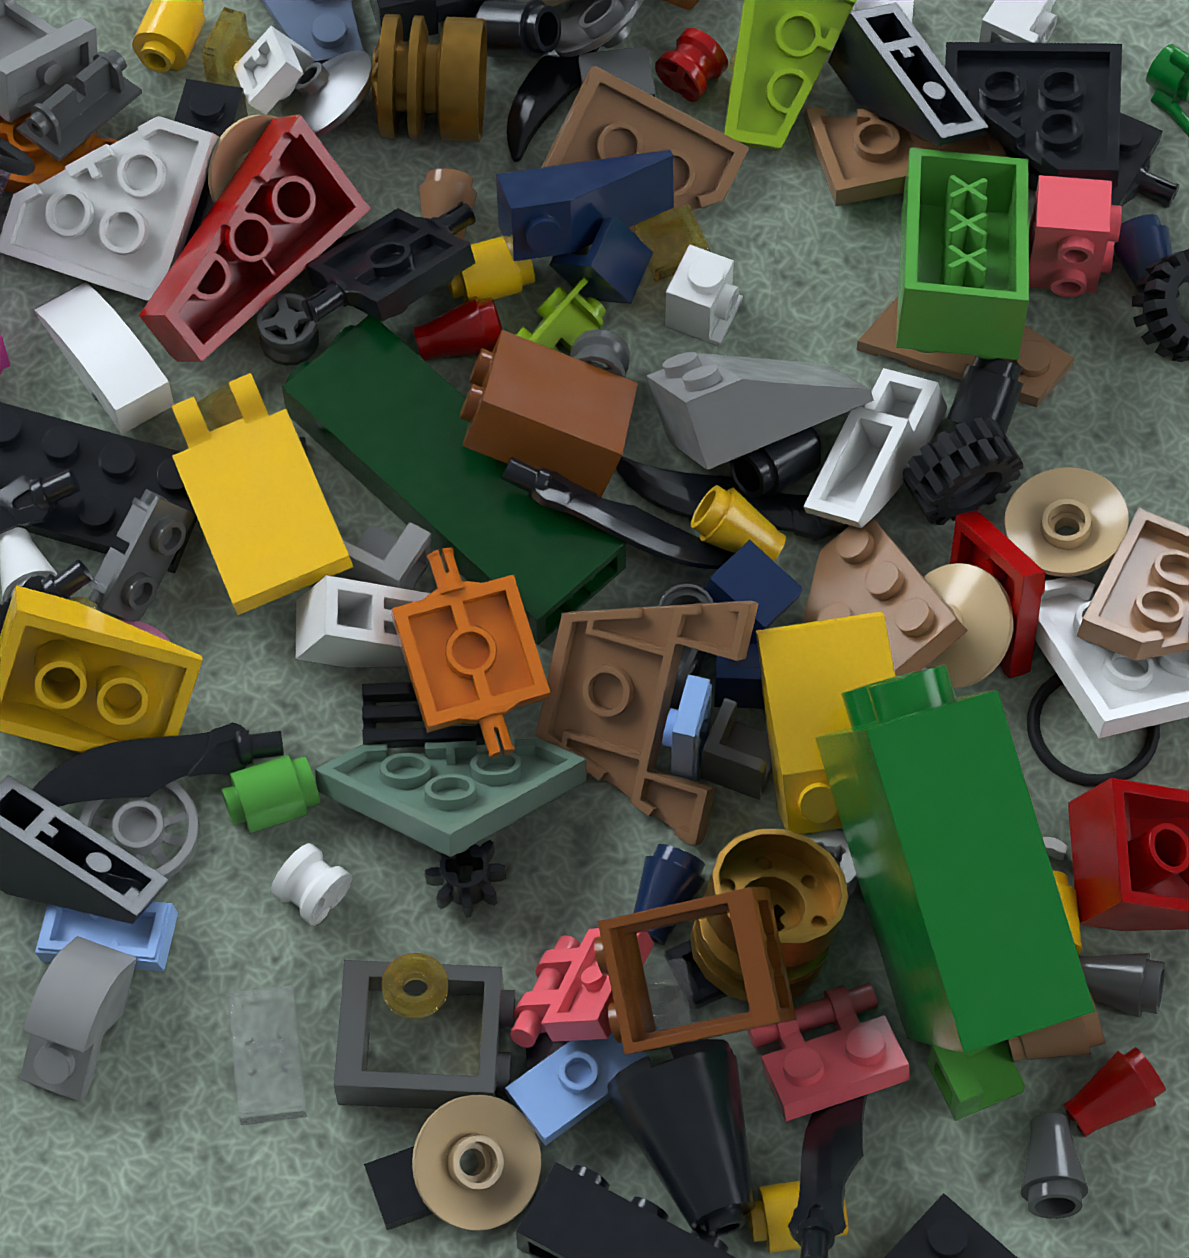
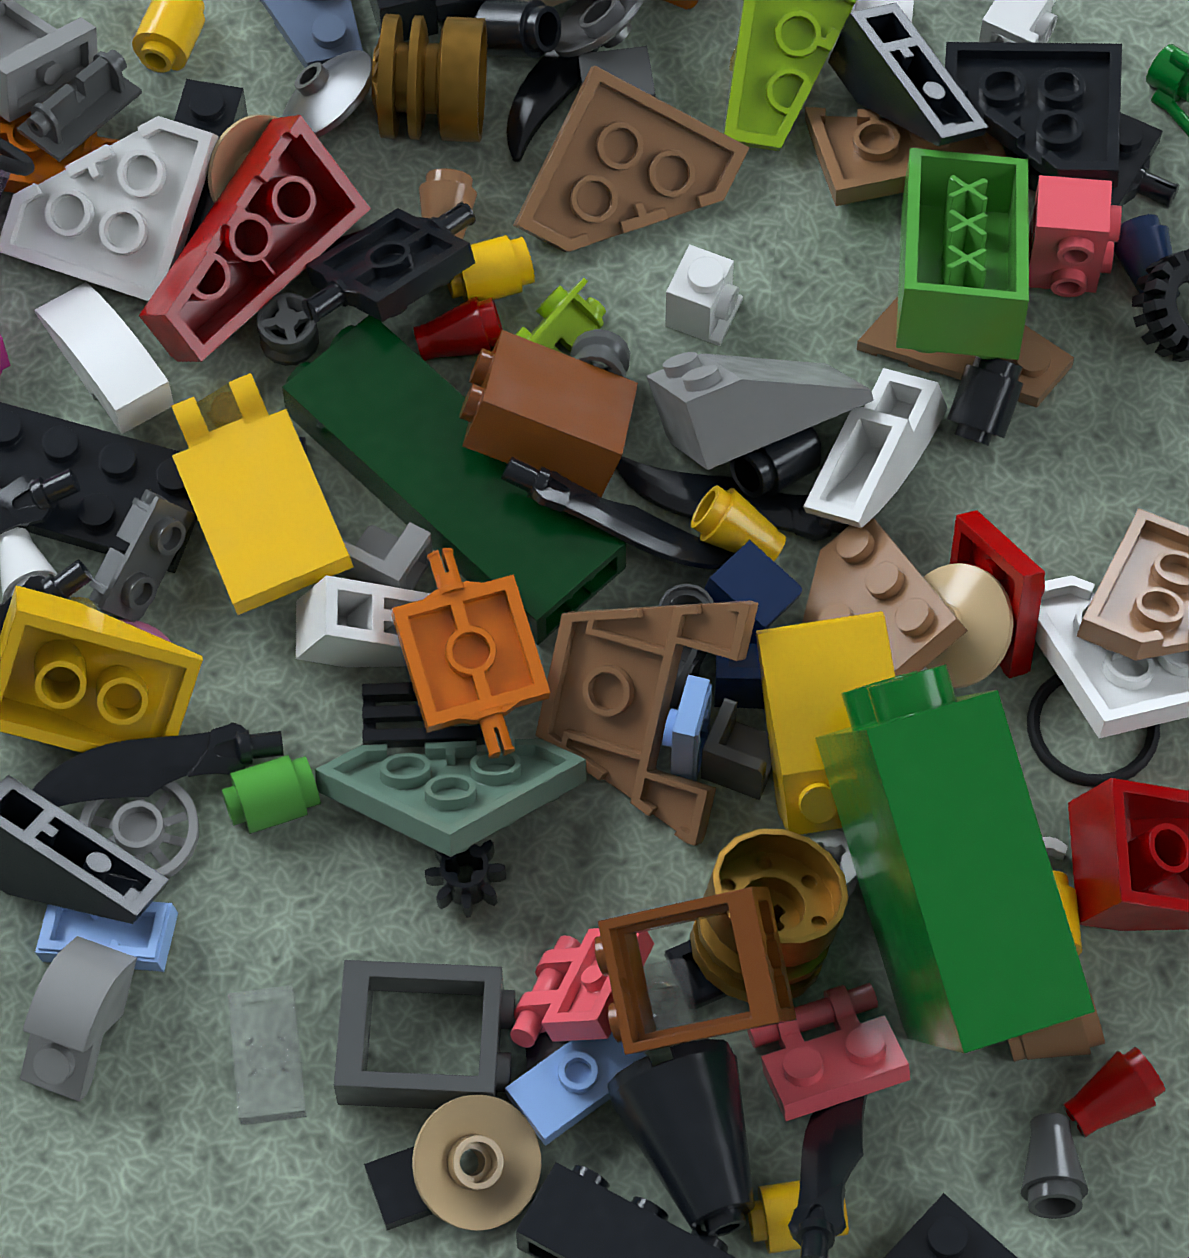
clear yellow plate [201,7,254,86] -> none
white bracket [234,26,314,115] -> none
white wheel [271,843,352,926] -> none
clear yellow plate [382,953,449,1019] -> none
dark blue slope [496,150,674,261] -> none
dark blue panel [549,216,654,304] -> none
dark blue cone [633,844,705,945] -> none
clear yellow plate [634,204,711,281] -> none
red wheel [655,28,728,102] -> none
black tyre [902,417,1023,525] -> none
bright green panel [927,1041,1025,1121] -> none
tan dish [1004,467,1129,577] -> none
dark grey cone [1078,953,1165,1018] -> none

